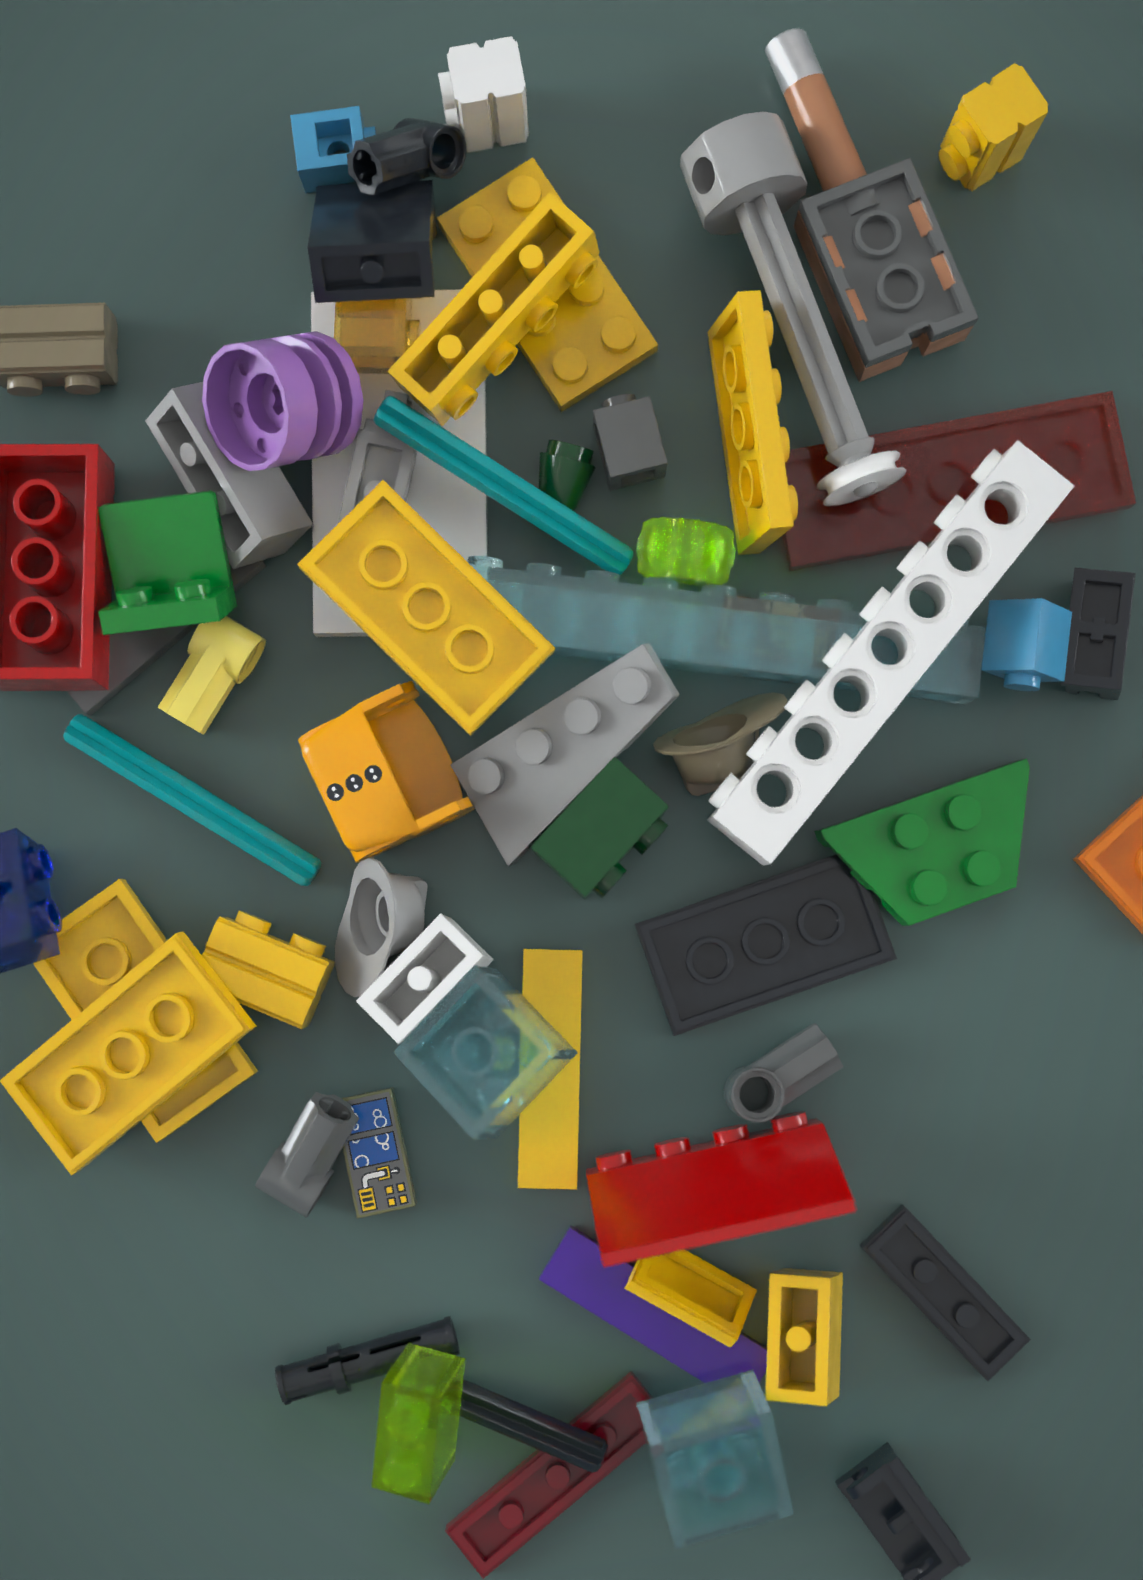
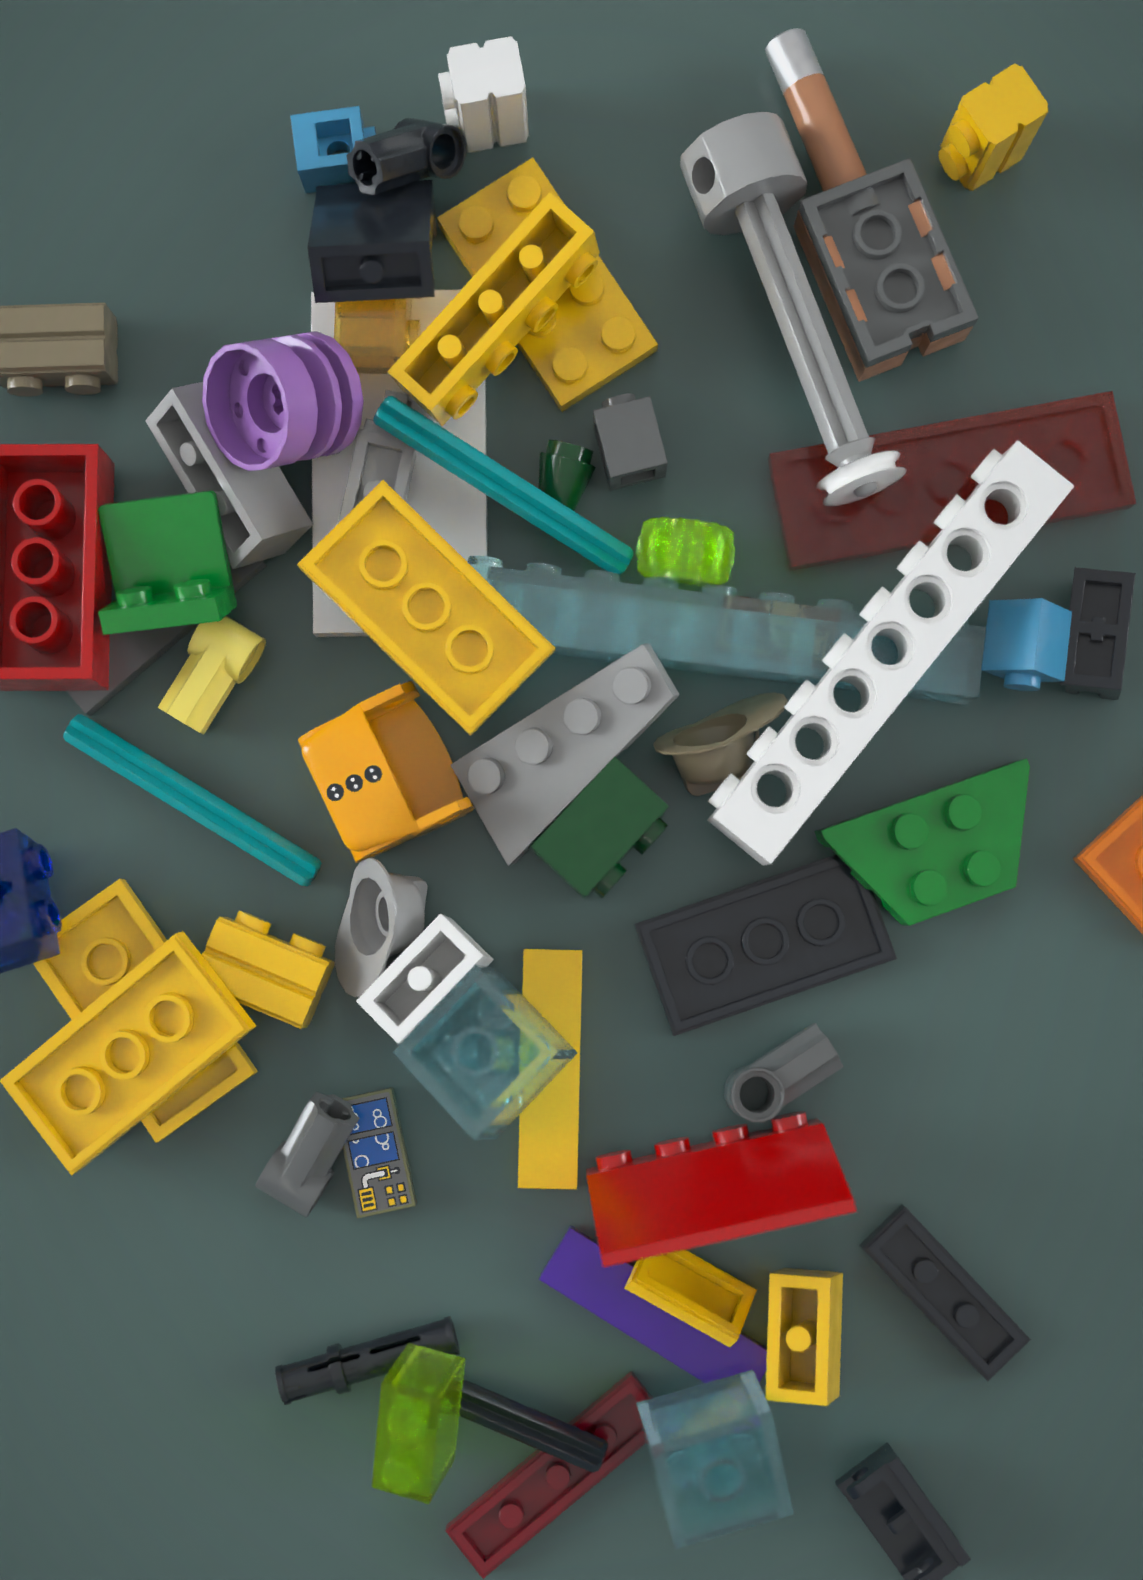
yellow plate [707,290,798,555] -> none

